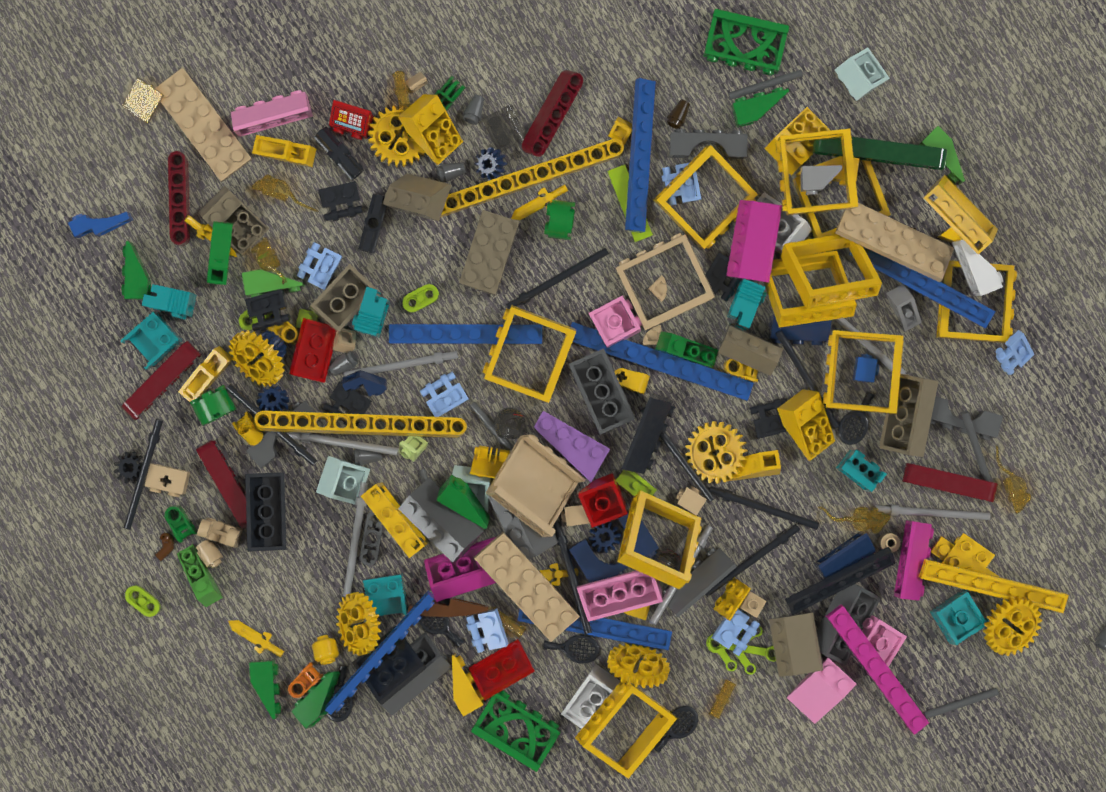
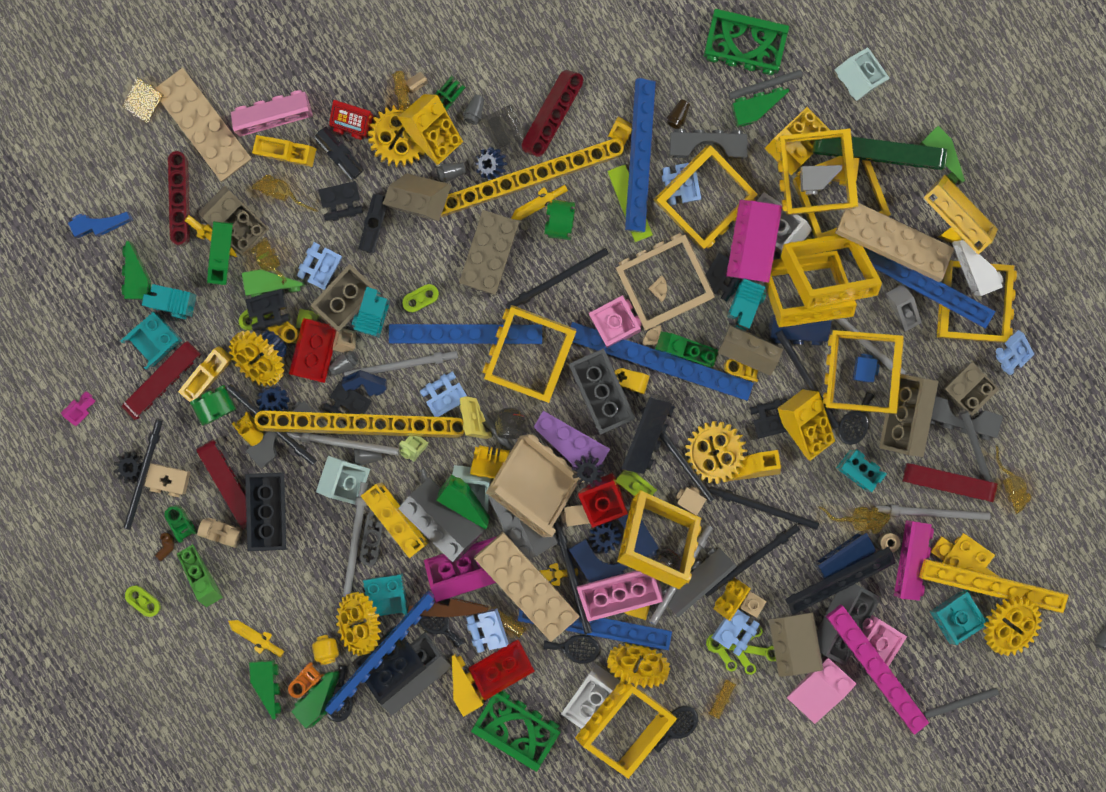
tan brick [196,539,223,569] -> none
none -> dark pink plate [61,391,95,426]
none -> light yellow wing [460,396,492,439]
none -> black gear [572,454,605,488]
none -> dark tan slope [941,362,999,416]

